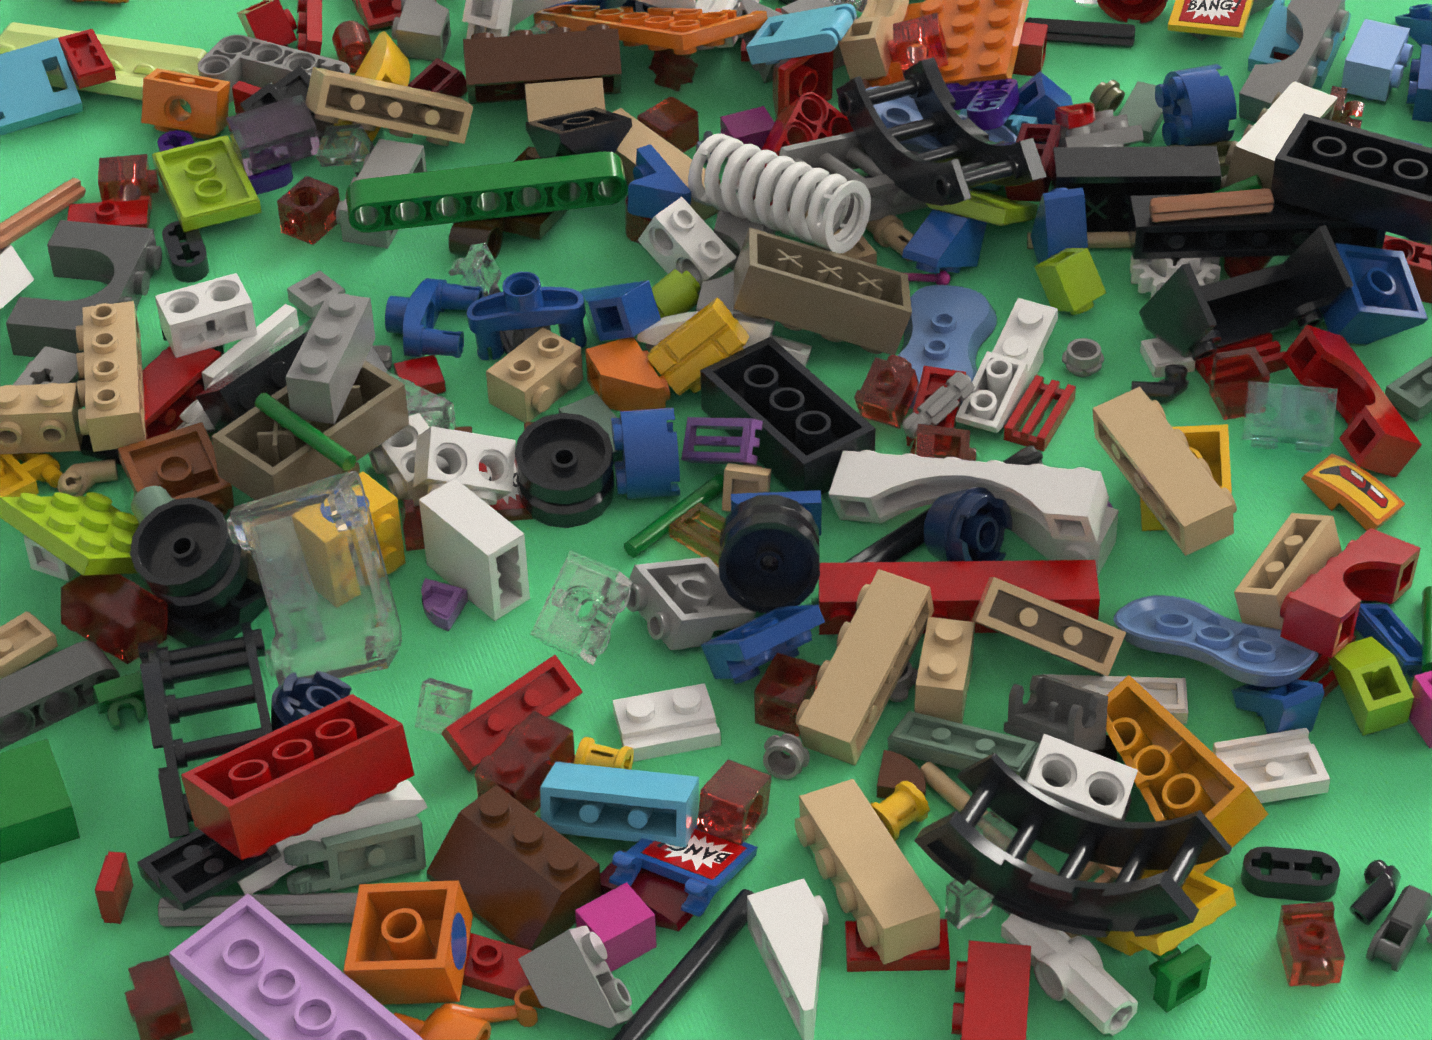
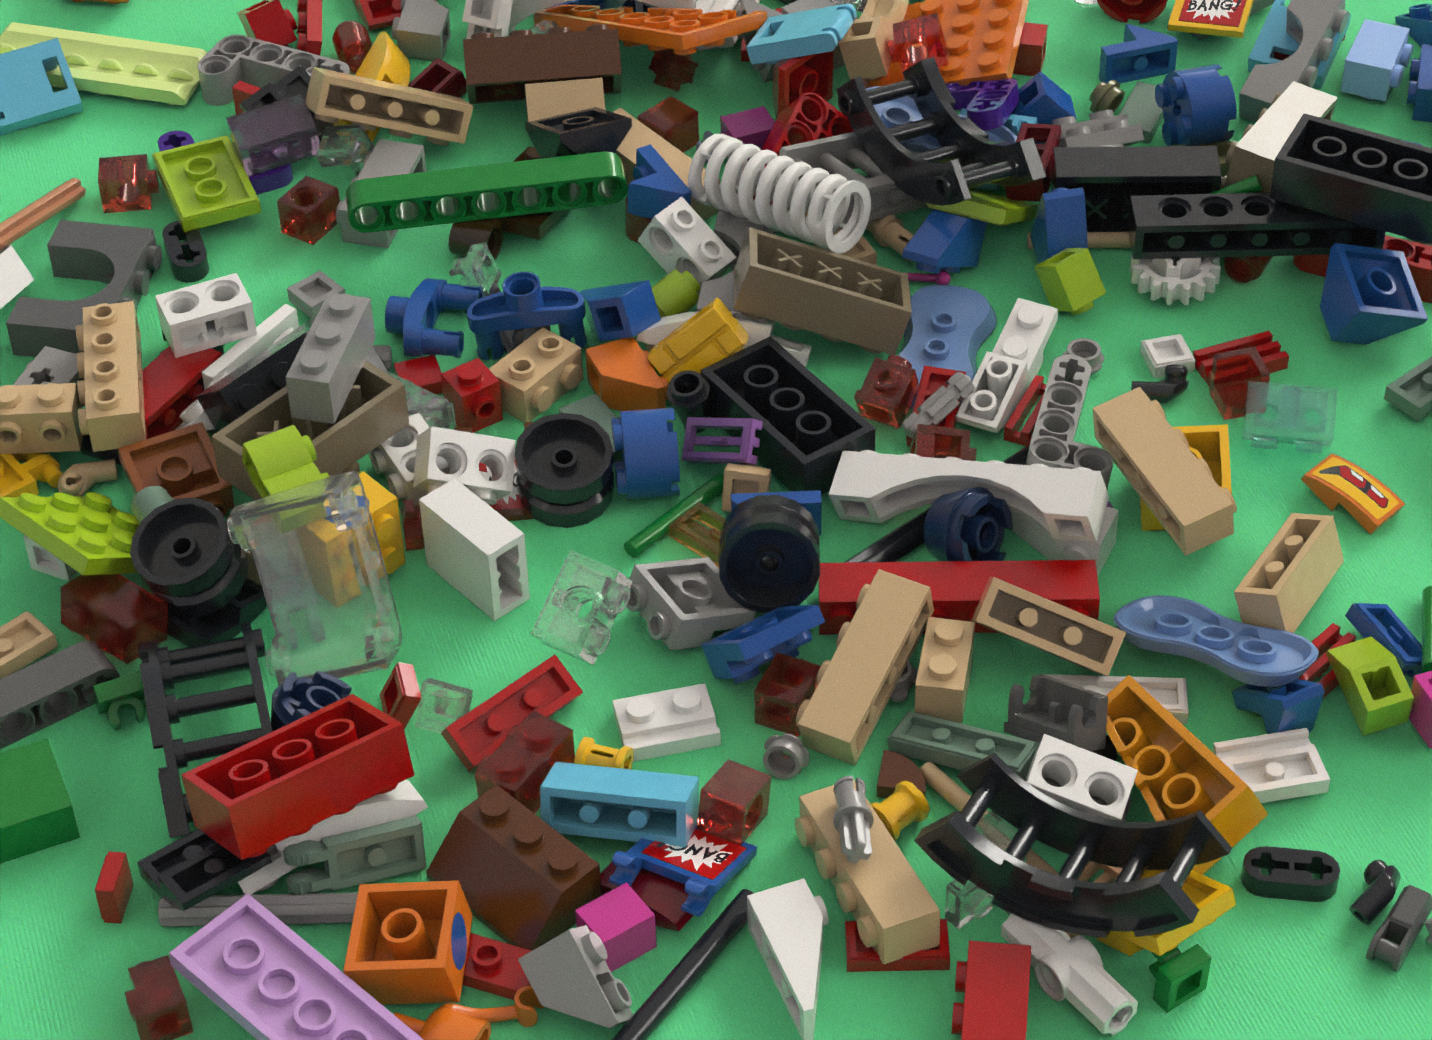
red plate [58,29,116,89] -> none
red plate [67,199,151,228] -> none
orange brick [141,68,230,139] -> none
green bar [255,393,357,471] -> none
medium lavender tile [421,578,468,631] -> none
black axle [1025,17,1135,47] -> none
red tile [1055,102,1096,129] -> none
black windscreen [1139,225,1354,361] -> none
nougat axle [1149,188,1274,223] -> none
clear red brick [1276,901,1345,986] -> none
red arch [1280,528,1421,658] -> none
red arch [1282,325,1422,478] -> none
clear red tile [1330,86,1365,129] -> none
none -> lime brick [242,425,336,534]
none -> red tile [379,662,422,729]
none -> red brick [441,358,503,433]
none -> black cone [667,370,710,433]
none -> light grey axle [833,776,874,864]
none -> light grey beam [1025,354,1113,489]
none -> blue slope [1099,24,1178,84]

